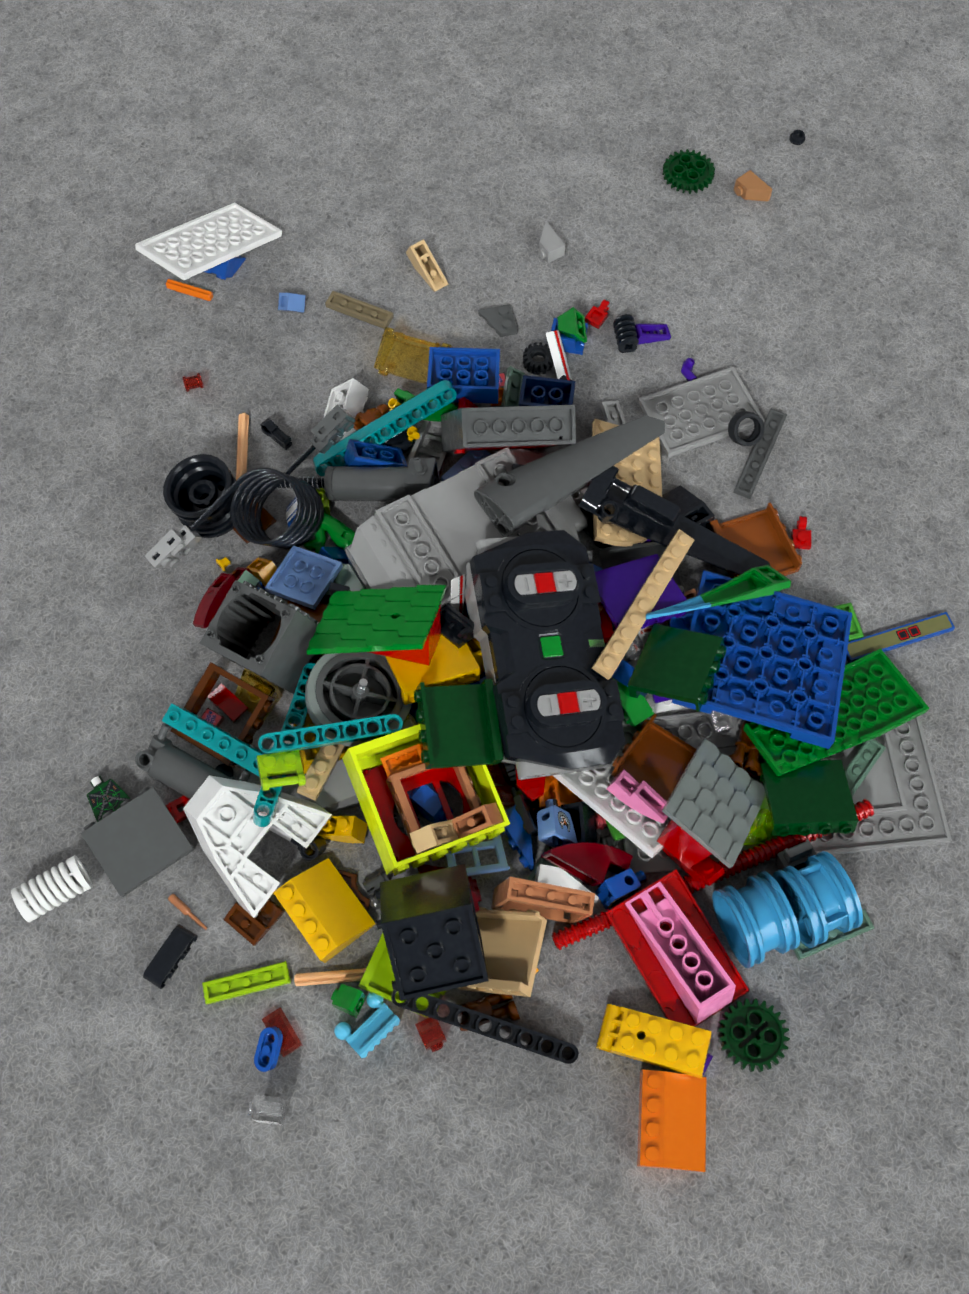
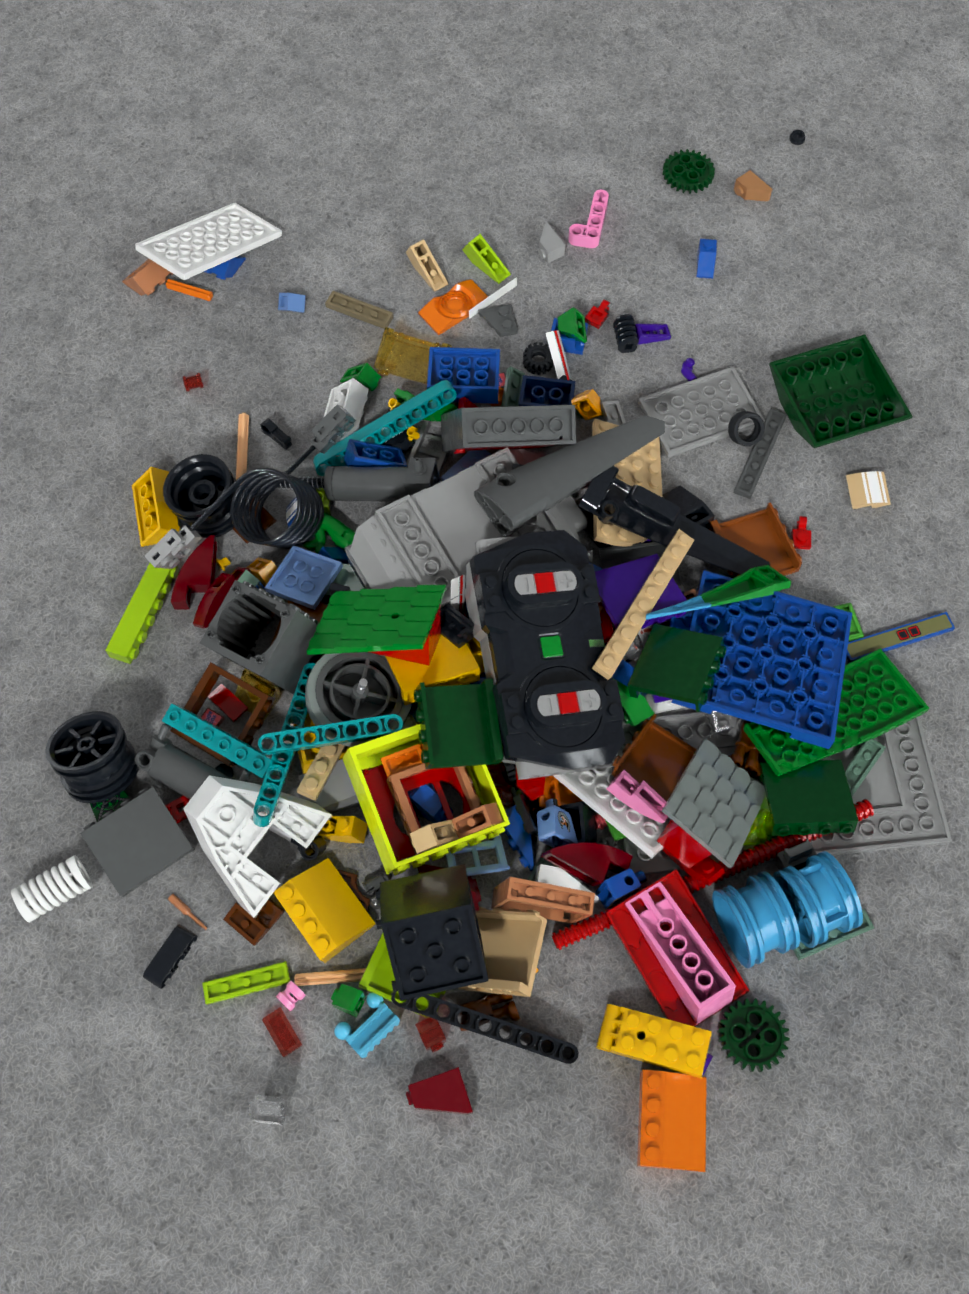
blue plate [254,1026,283,1072] -> none
lime plate [256,750,306,791] -> none
dark orange piece [353,404,391,431] -> none
none -> black wheel [45,711,139,803]
none -> lime brick [105,563,179,664]
none -> nougat slope [122,259,173,296]
none -> yellow slope [132,467,180,547]
none -> dark red slope [171,535,218,610]
none -> bright pink wheel [275,981,306,1011]
none -> green slope [340,363,381,391]
none -> dark red slope [406,1067,473,1115]
none -> orange slope [418,279,488,335]
none -> lime slope [462,234,511,284]
none -> white sticker [469,277,517,319]
none -> bright pink beam [568,189,609,248]
none -> light orange slope [571,389,602,420]
none -> blue slope [696,239,717,279]
none -> dark green slope [769,334,913,448]
none -> tan slope [846,471,891,509]

